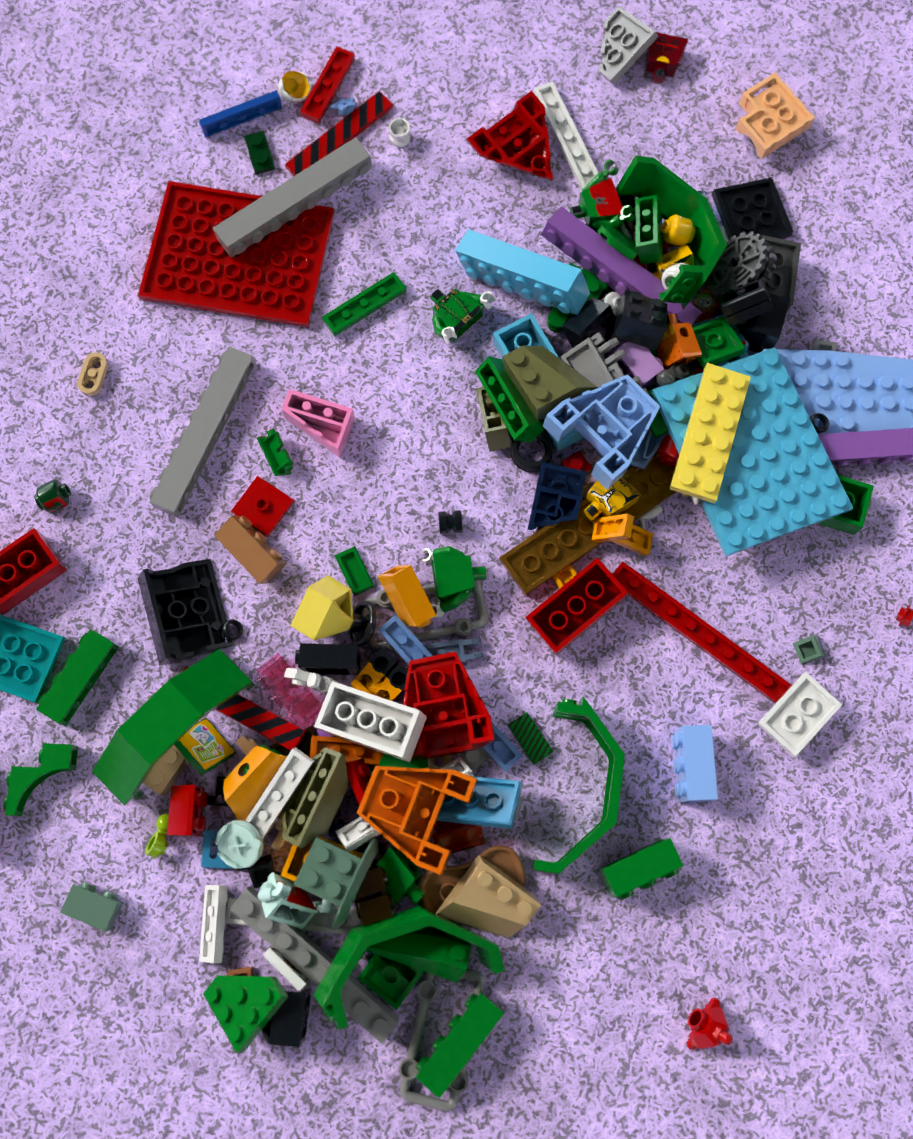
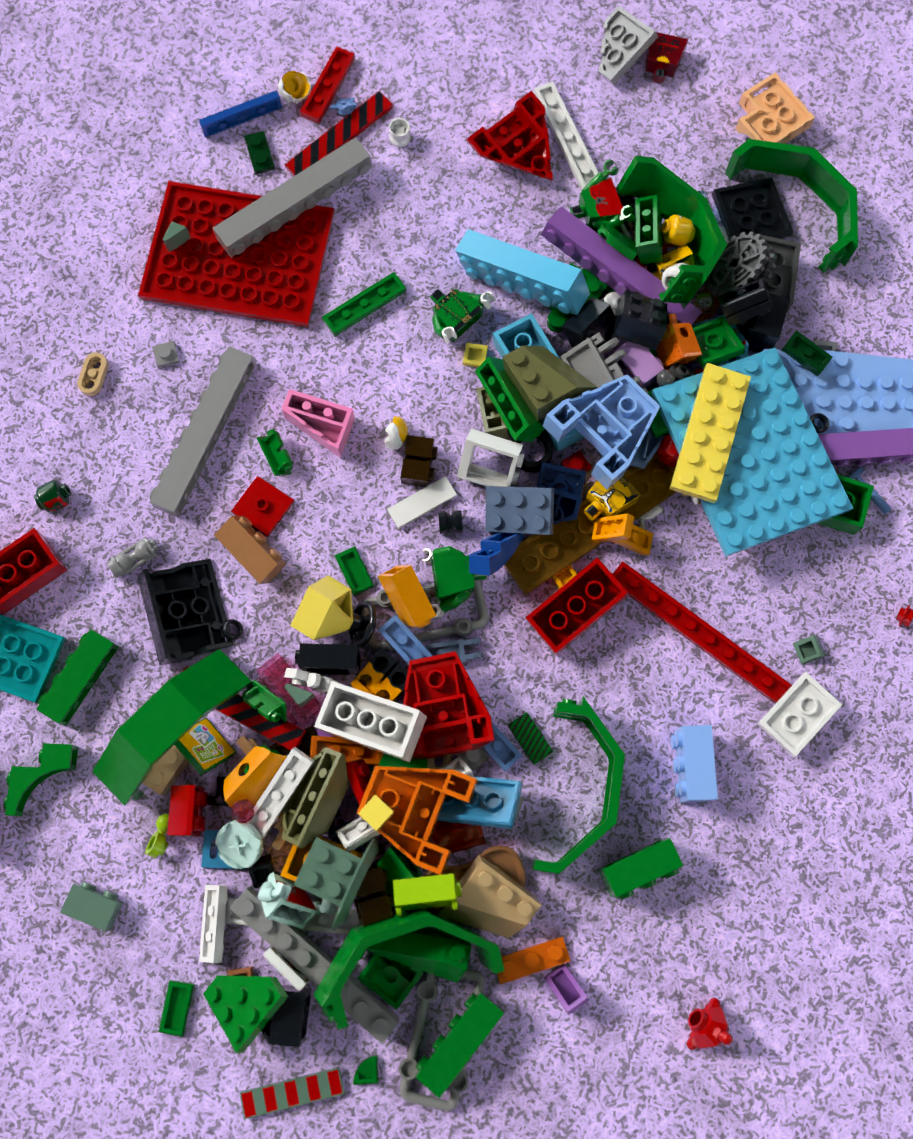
none -> light grey piece [107,537,159,578]
none -> light grey plate [152,341,180,369]
none -> green tile [158,980,195,1037]
none -> sand green slope [163,222,191,252]
none -> clear pink plate [230,799,254,823]
none -> tile [240,1067,345,1119]
none -> green hinge [242,680,287,722]
none -> sand green slope [284,683,316,707]
none -> green tile [353,1055,379,1085]
none -> light yellow tile [358,795,394,831]
none -> hair [384,416,409,450]
none -> white tile [387,476,457,529]
none -> lime brick [393,873,462,917]
none -> dark brown piece [400,435,438,487]
none -> white window [457,429,525,486]
none -> light yellow tile [463,343,488,367]
none -> blue slope [469,532,523,576]
none -> sand blue plate [485,486,554,535]
none -> orange plate [497,936,570,985]
none -> medium lavender slope [544,964,589,1015]
none -> green panel [725,139,858,273]
none -> dark green plate [781,330,832,377]
none -> medium blue piece [848,467,892,514]

